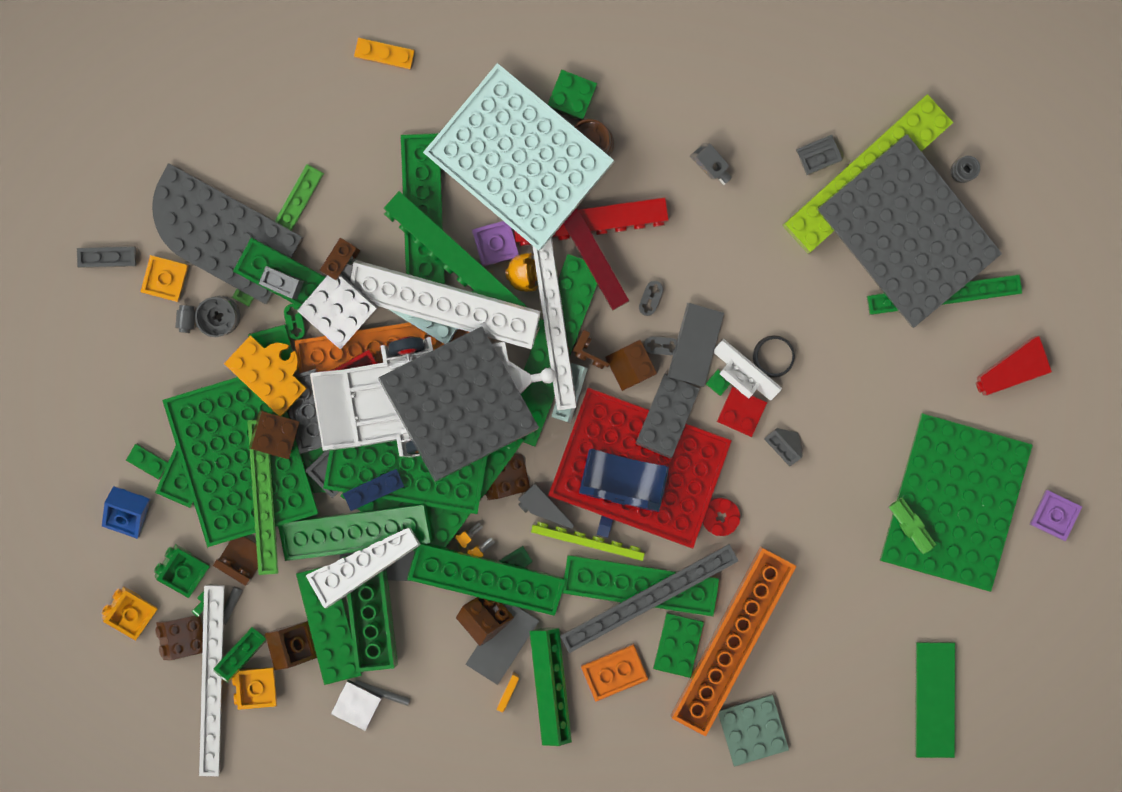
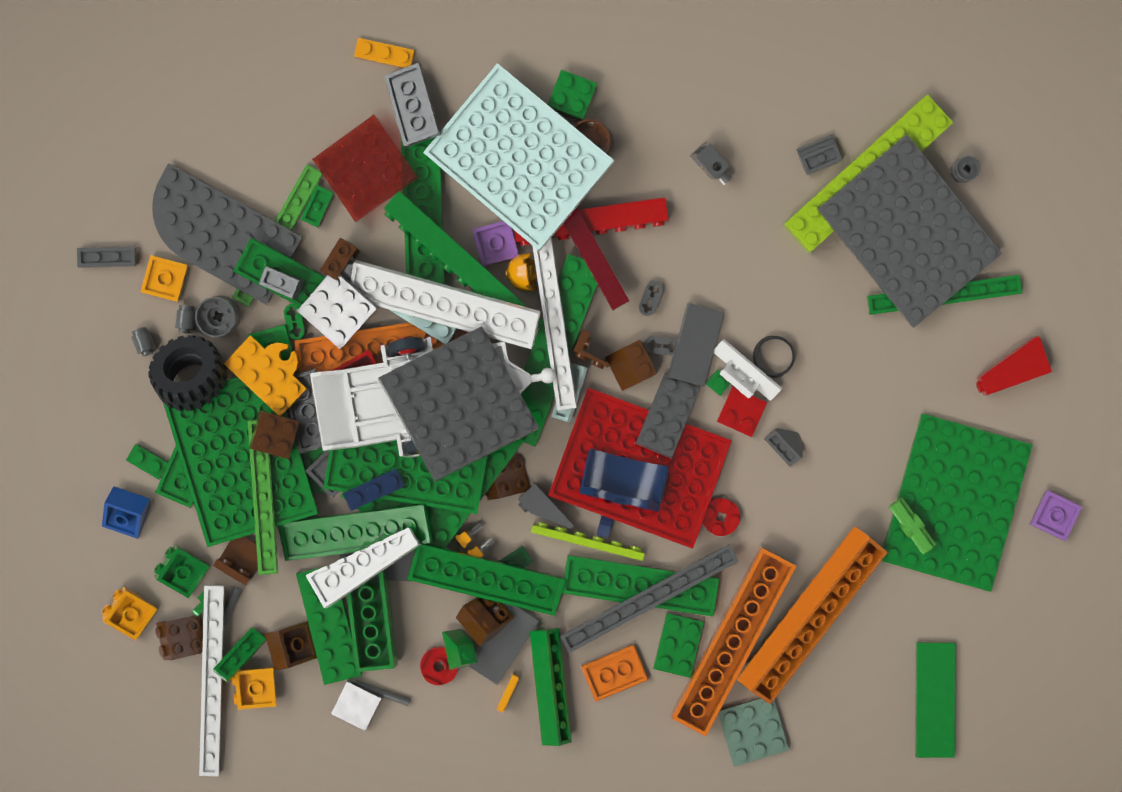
none -> dark grey brick [132,327,156,357]
none -> black tyre [148,335,227,411]
none -> green plate [300,185,334,228]
none -> clear red plate [312,115,418,222]
none -> plate [384,63,441,148]
none -> red plate [420,646,458,686]
none -> green slope [442,629,478,670]
none -> orange brick [737,526,888,705]

